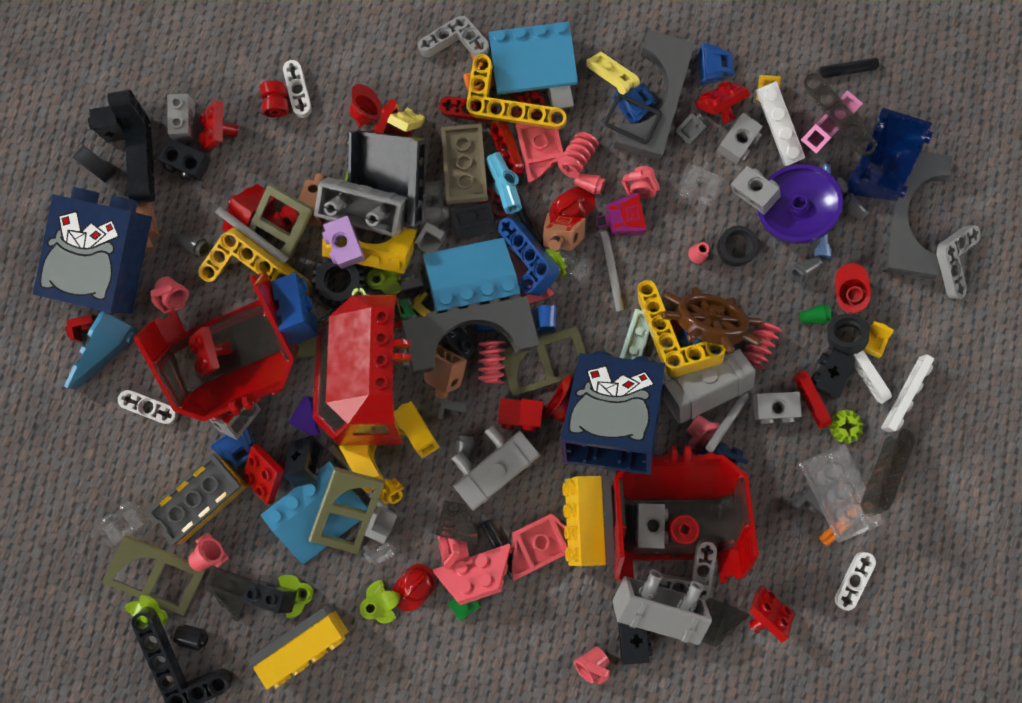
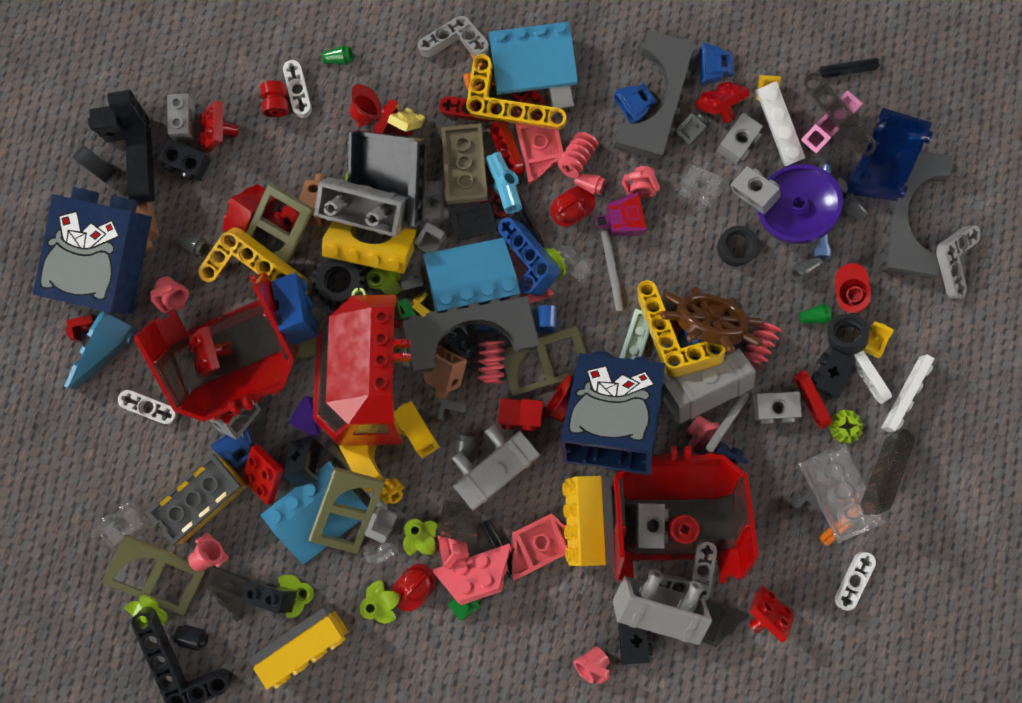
light grey bar [215,207,289,264] -> none
lavender brick [322,215,365,269] -> none
nougat torso [543,213,586,251] -> none
light yellow plate [586,52,640,95] -> none
black piece [604,94,662,144] -> none
coral cone [688,242,709,264] -> none
none -> green cone [322,45,353,65]
none -> lime plate [403,518,443,556]

